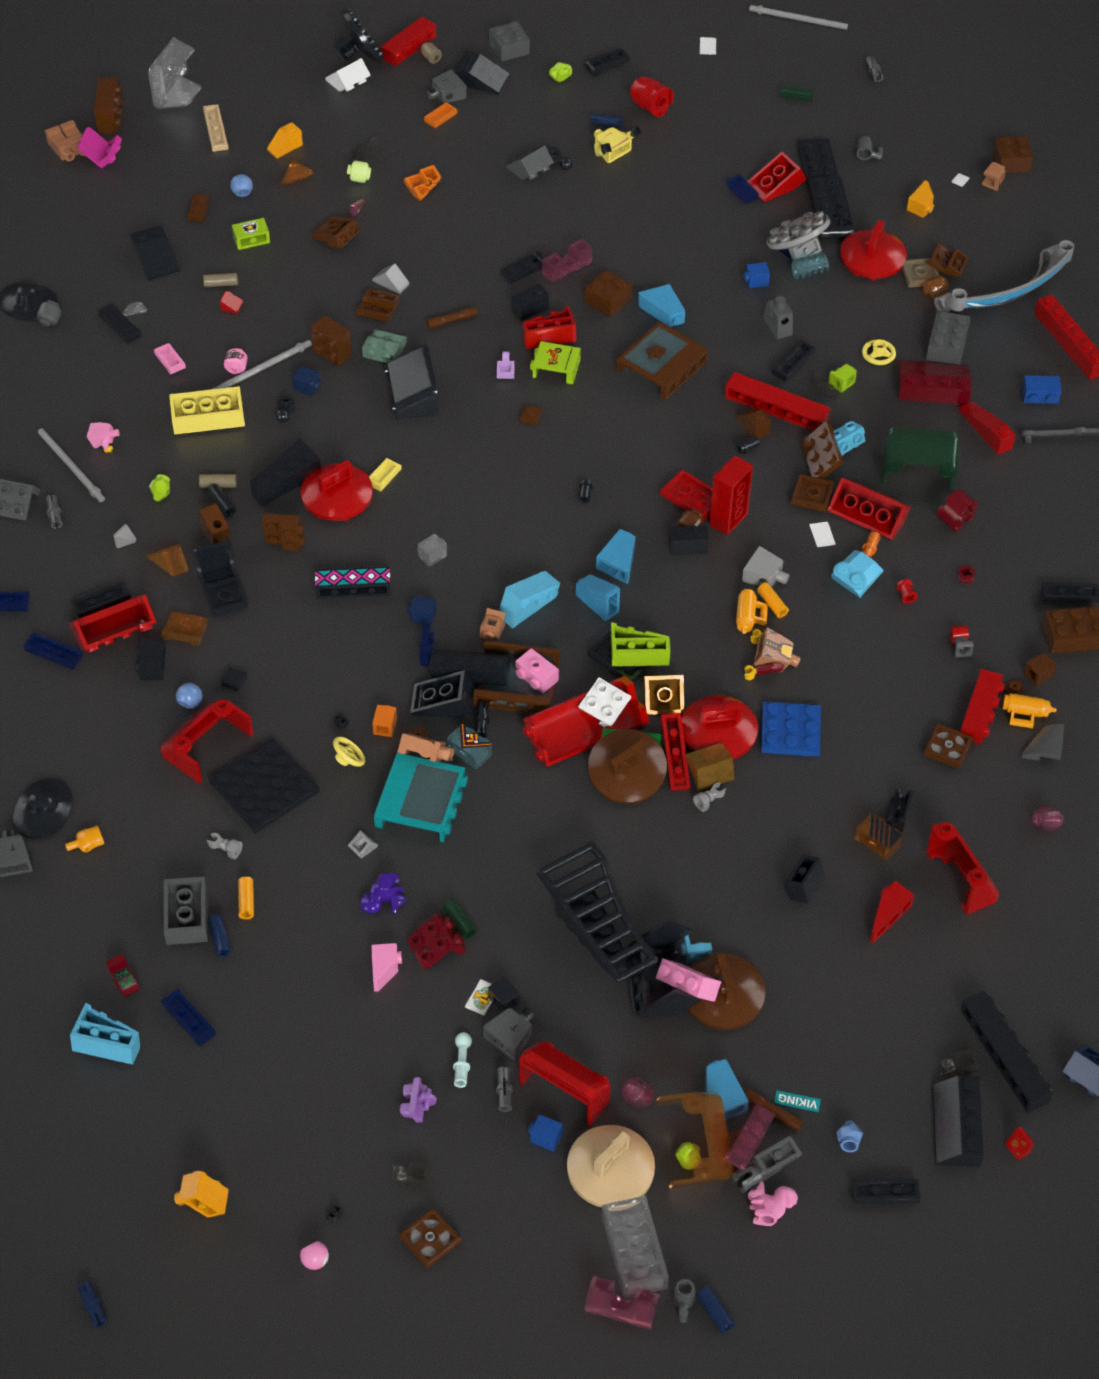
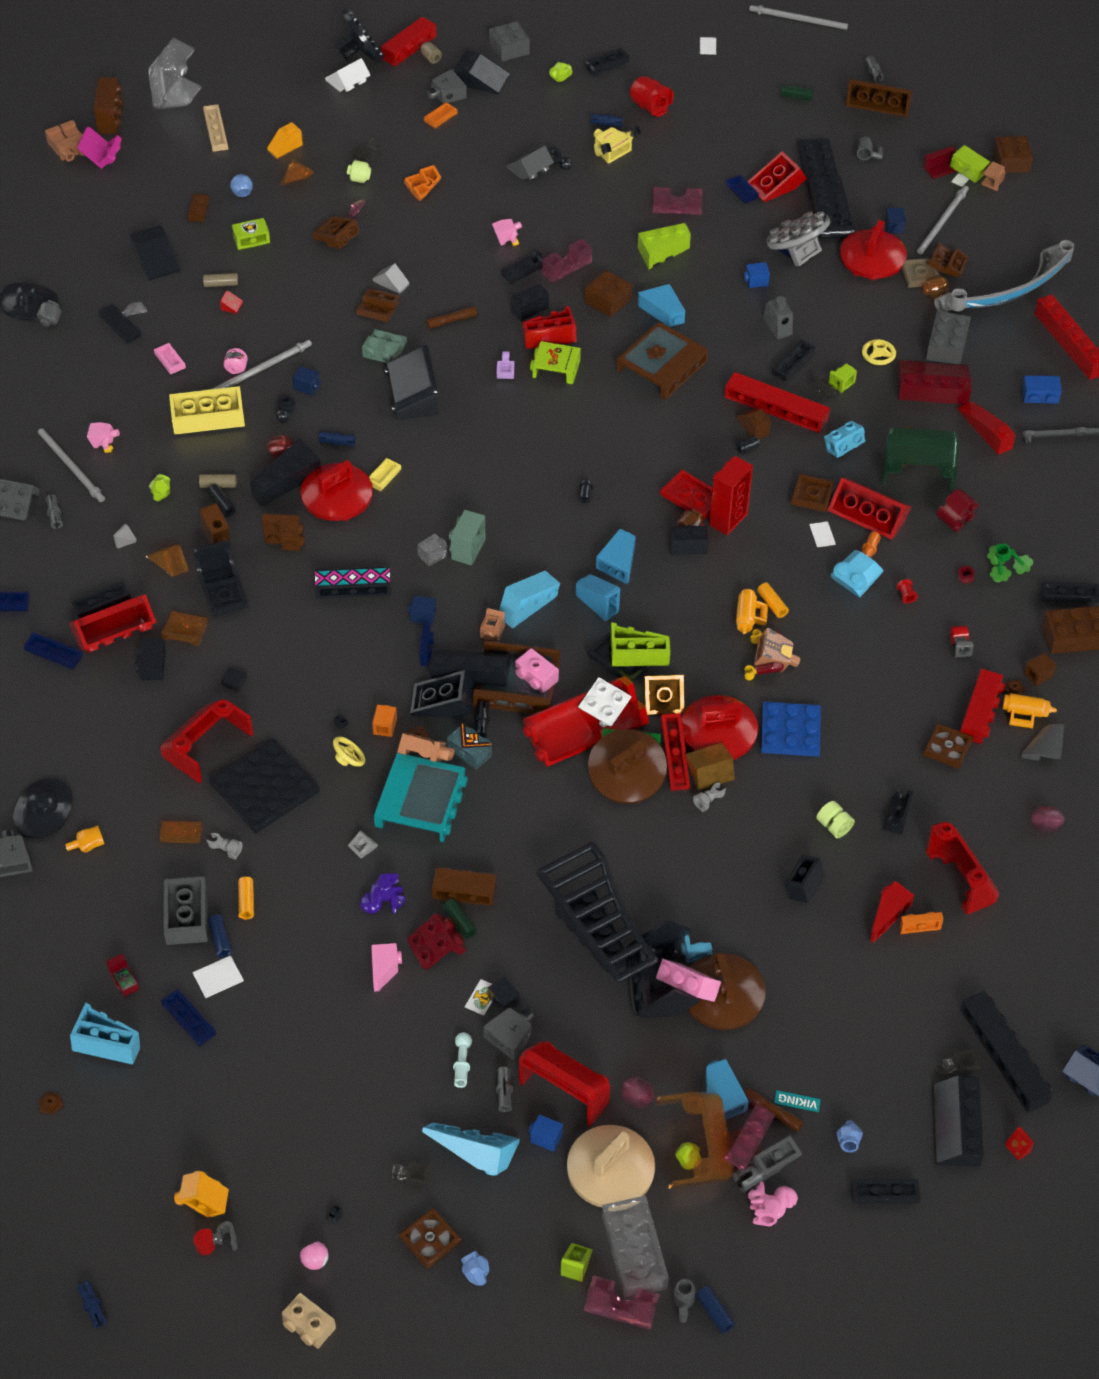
medium blue piece [176,683,203,709] -> none
reddish brown brick [310,315,352,366] -> none
medium lavender hips [400,1077,437,1123] -> none
reddish brown plate [520,405,542,425] -> none
light grey torso [742,546,789,587] -> none
clear light blue piece [792,252,829,280] -> none
reddish brown plate [801,421,844,479] -> none
clear orange brick [855,813,903,861] -> none
light orange slope [907,180,934,218] -> none
none -> reddish brown plant [39,1091,64,1114]
none -> clear orange plate [159,821,203,843]
none -> white sticker [192,955,244,998]
none -> leg [193,1221,238,1255]
none -> clear red head [267,435,294,459]
none -> tan brick [282,1293,336,1349]
none -> dark blue pin [319,431,356,447]
none -> medium azure wedge [422,1123,520,1175]
none -> reddish brown brick [432,867,497,906]
none -> sand green brick [449,510,486,566]
none -> medium blue rock [461,1251,489,1286]
none -> bright pink piece [492,219,522,246]
none -> lime slope [561,1243,593,1282]
none -> lime wedge [638,223,691,270]
none -> clear pink arch [653,187,703,215]
none -> yellowish green wheel [817,801,855,838]
none -> reddish brown slope [846,79,913,117]
none -> dark blue brick [885,208,906,234]
none -> orange plate [899,912,943,934]
none -> light grey bar [917,186,969,254]
none -> dark red panel [923,146,956,179]
none -> lime brick [950,145,990,183]
none -> bright green plant [987,544,1034,582]

